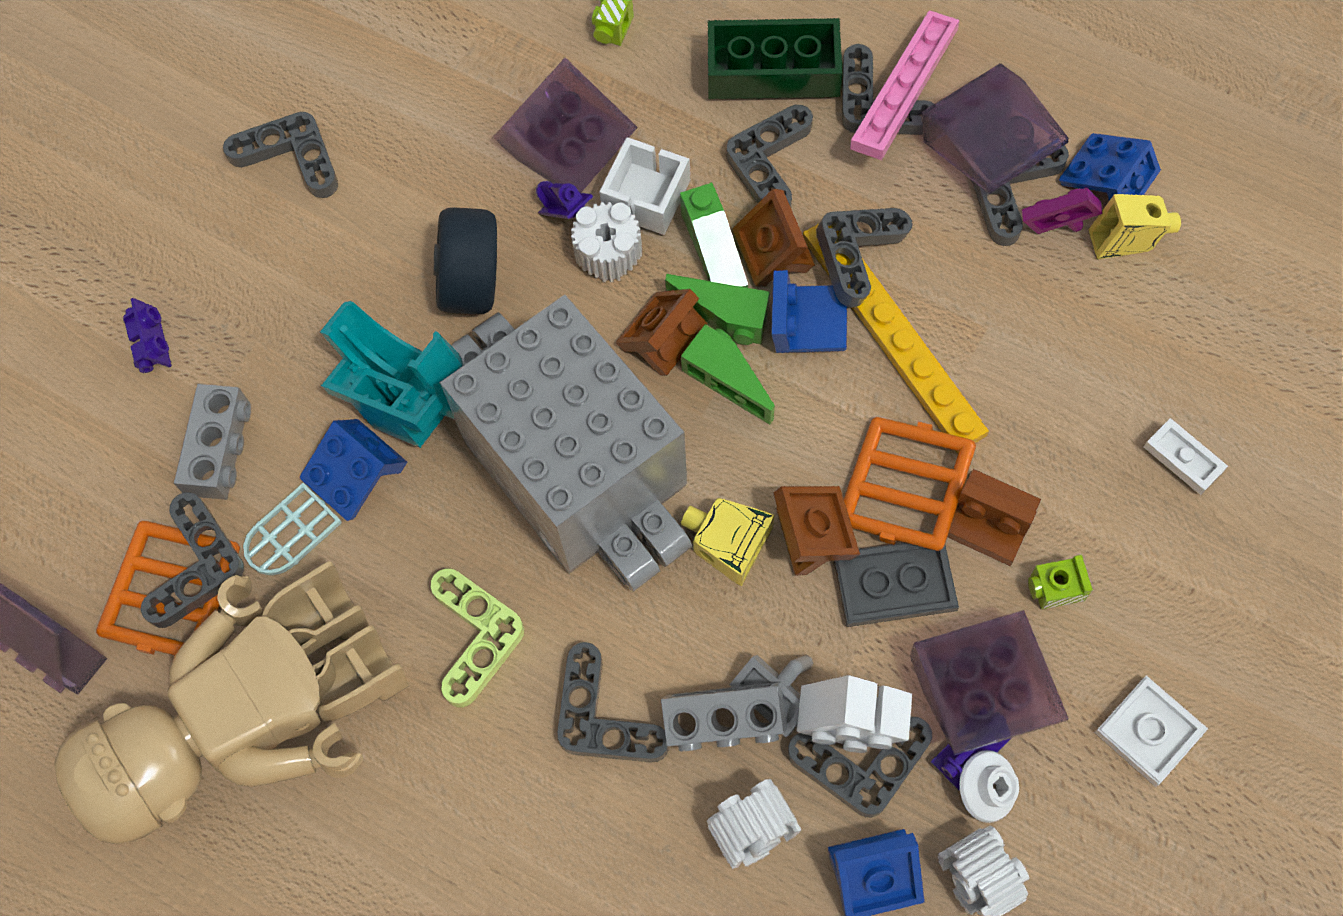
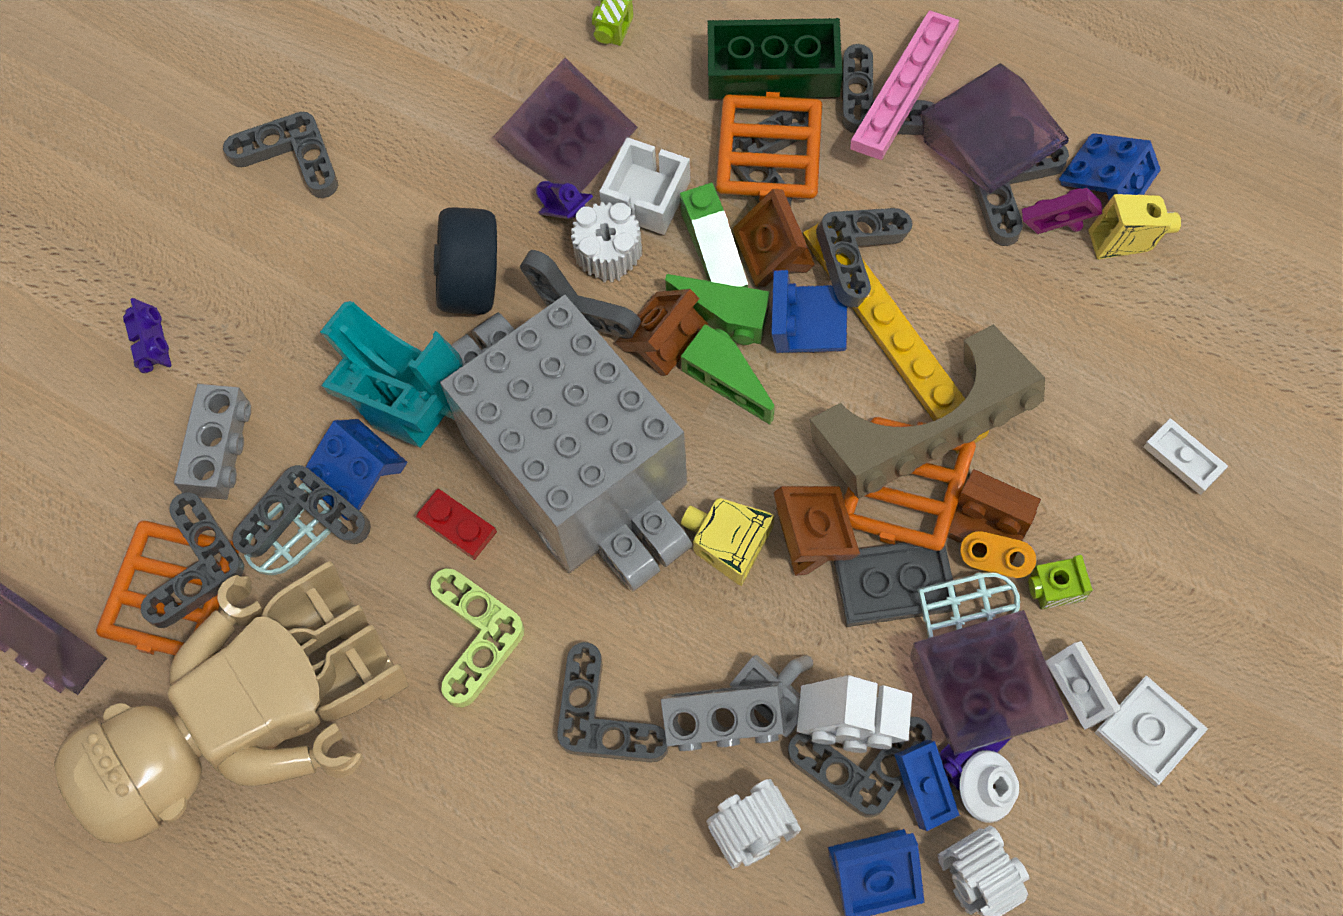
none -> dark grey beam [232,465,371,558]
none -> red plate [416,488,497,561]
none -> dark grey beam [520,250,641,339]
none -> orange bar [716,92,822,201]
none -> dark tan arch [810,324,1045,499]
none -> blue plate [894,740,960,831]
none -> light aqua window [918,572,1020,648]
none -> light orange plate [960,531,1036,578]
none -> white plate [1045,641,1122,730]

